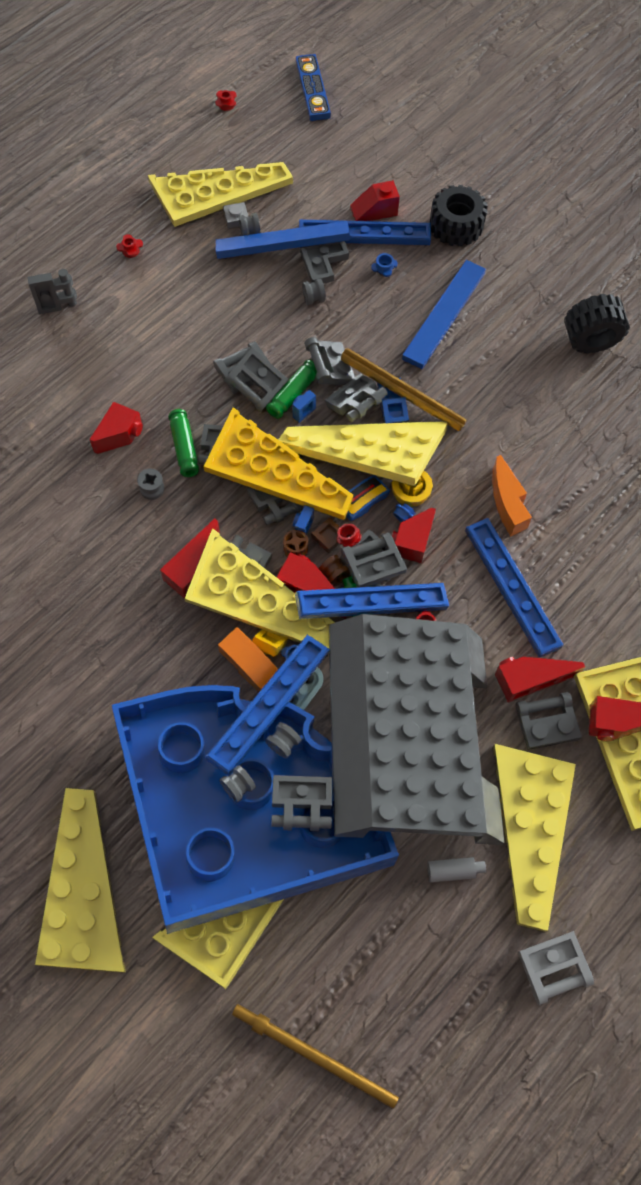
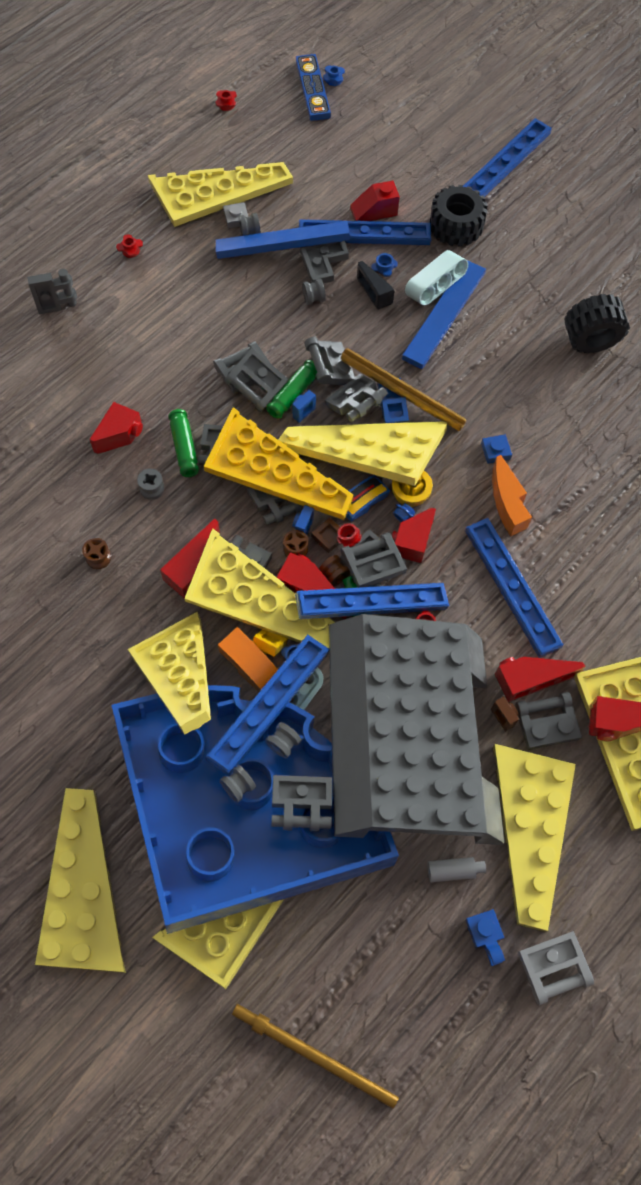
none -> reddish brown wheel [82,538,111,570]
none -> light yellow wing [128,612,211,734]
none -> blue plate [323,66,345,86]
none -> black slope [357,261,395,310]
none -> light aqua beam [405,250,468,305]
none -> blue tile [463,118,552,197]
none -> blue plate [465,909,505,967]
none -> blue plate [481,434,512,464]
none -> reddish brown plate [490,696,519,732]

